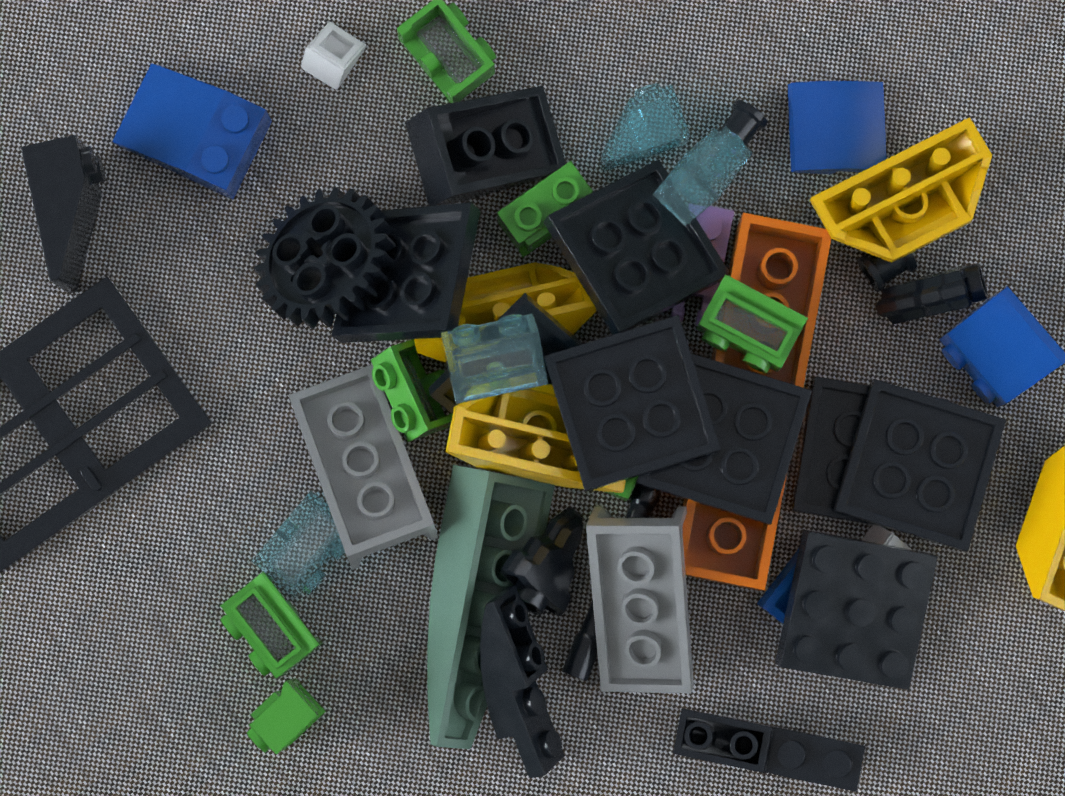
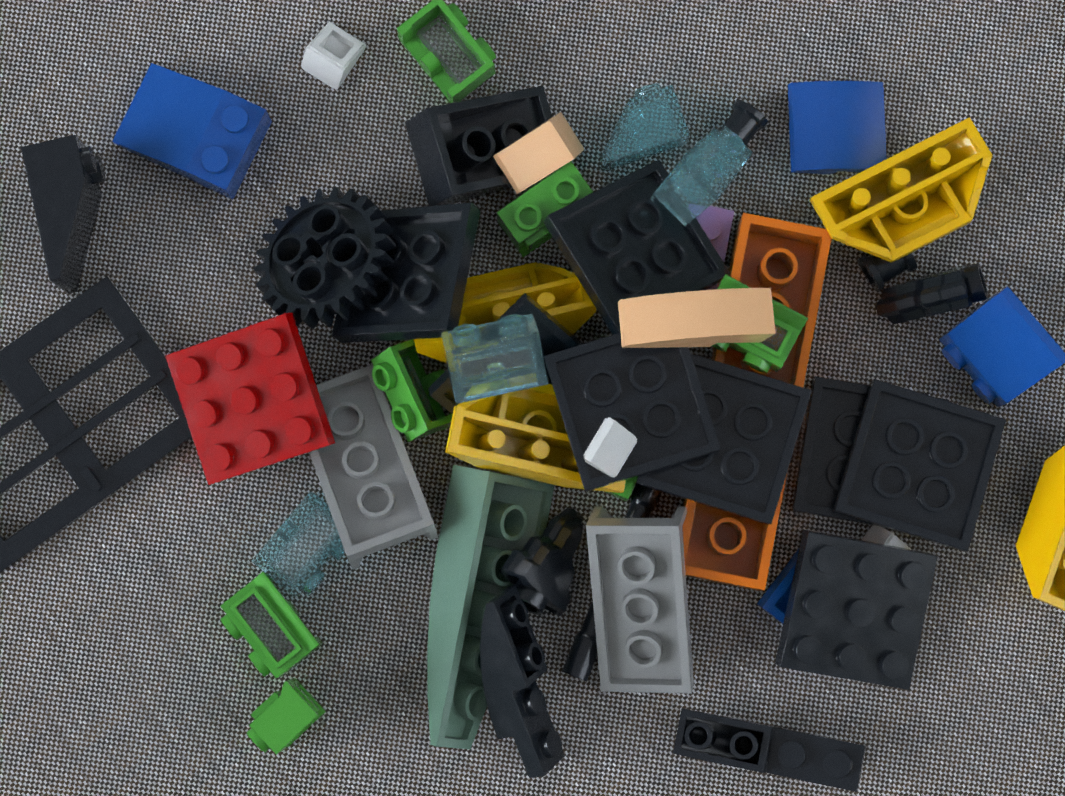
none -> red plate [165,312,335,485]
none -> light nougat slope [493,112,585,194]
none -> white slope [583,417,637,478]
none -> light nougat slope [618,288,776,348]

